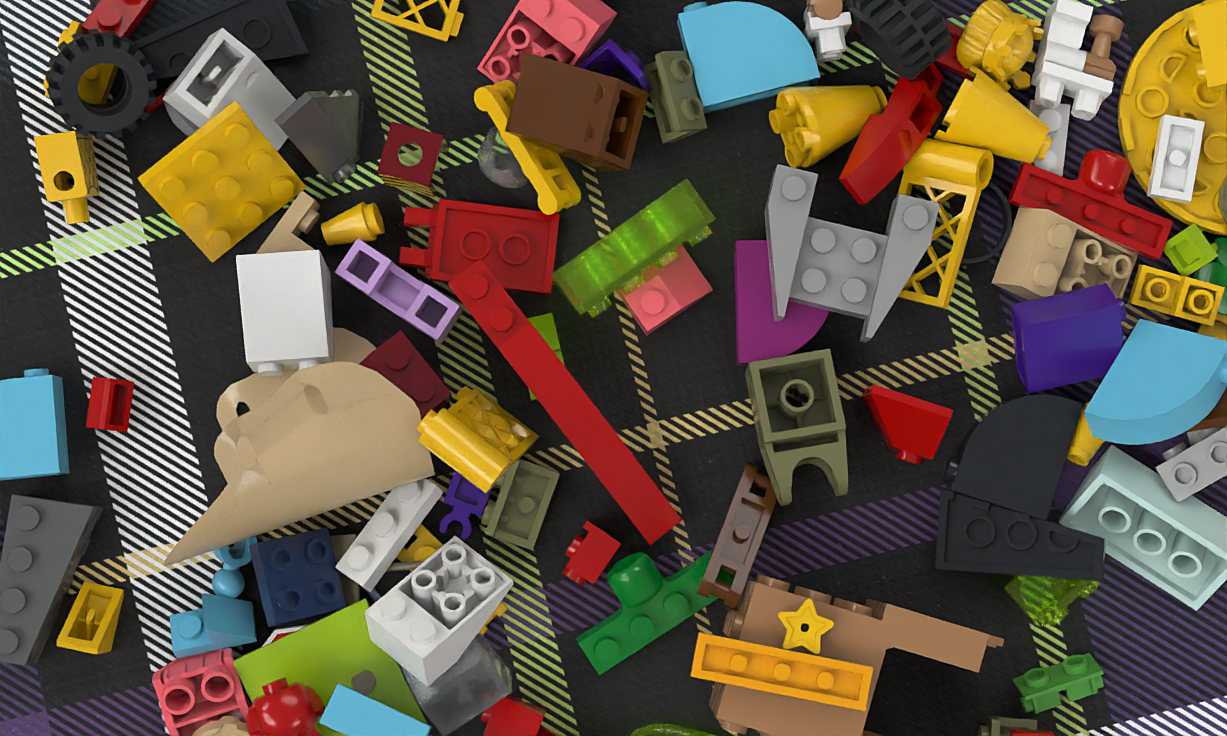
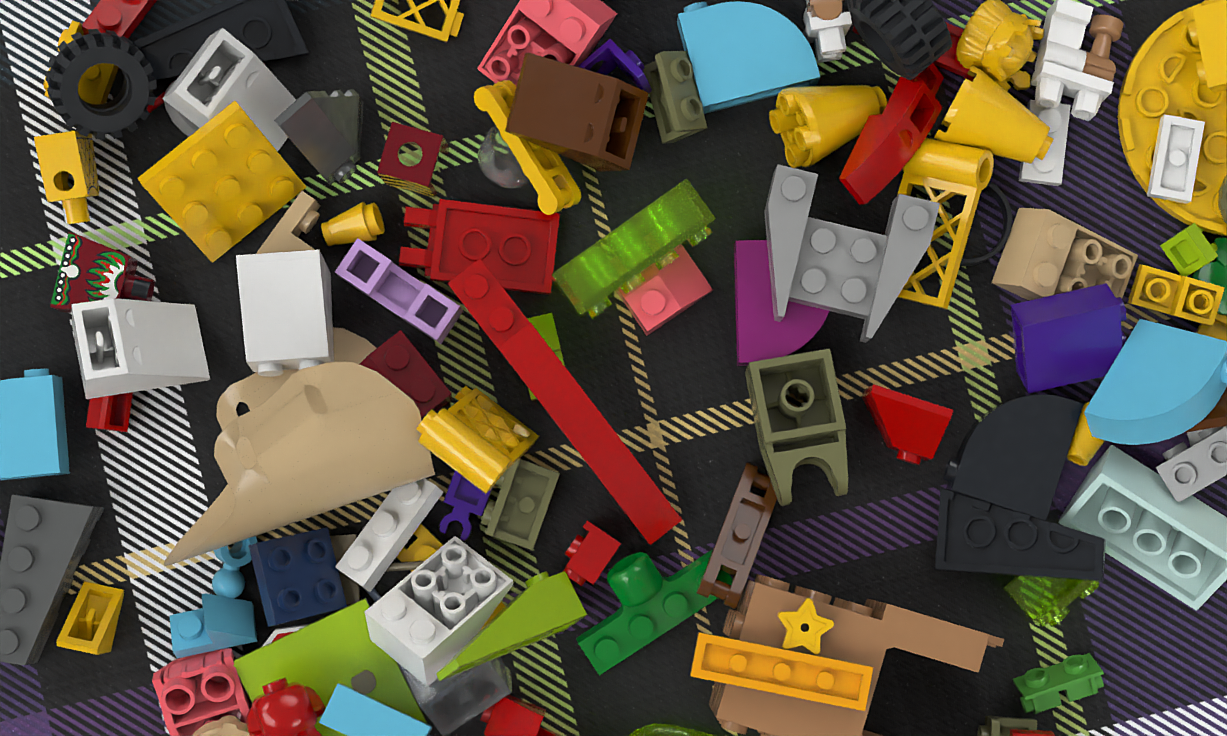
red plate [1007,149,1173,260] -> none
none -> torso [50,232,155,313]
none -> white slope [71,298,210,399]
none -> lime slope [436,571,587,681]

